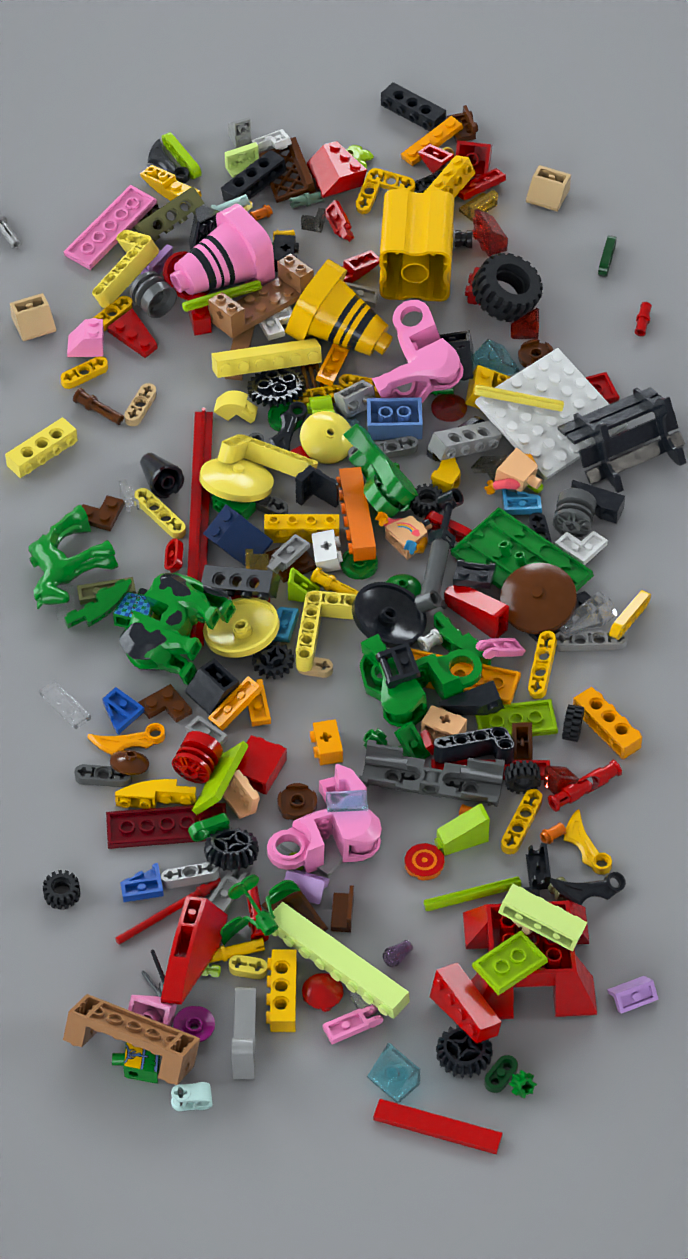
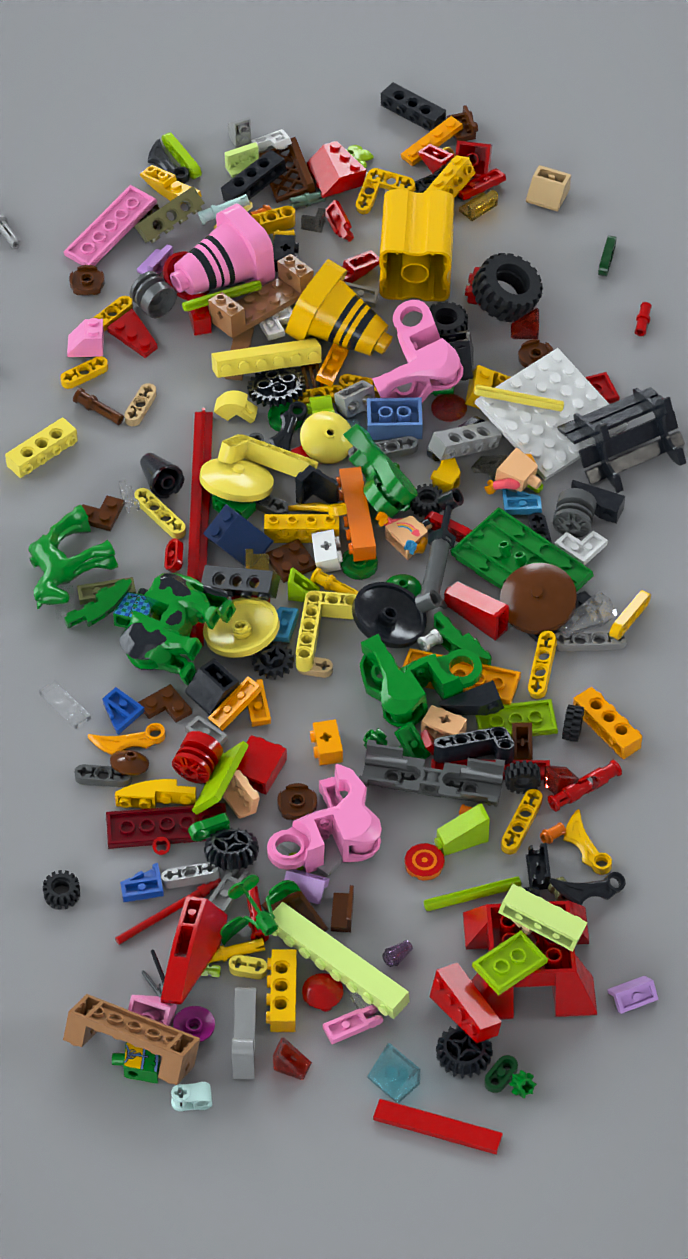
tan slope [10,293,56,341] -> none
light yellow beam [92,230,159,308] -> none
black slope [189,205,220,250] -> none
light grey hinge [267,534,310,574] -> none
clear light blue tile [326,790,368,812] -> none
black plate [375,643,421,689] -> none
black plate [453,559,496,589] -> none
black wheel [455,230,473,248] -> none
clear red slope [472,209,508,257] -> none
clear light blue slope [473,339,519,376] -> none
bright pink hinge [476,638,526,659] -> none
none -> reddish brown plate [69,265,105,295]
none -> red bush [152,837,171,855]
none -> yellow beam [251,206,296,235]
none -> clear red slope [273,1037,312,1080]
none -> yellow piece [288,502,347,516]
none -> black tyre [429,301,468,335]

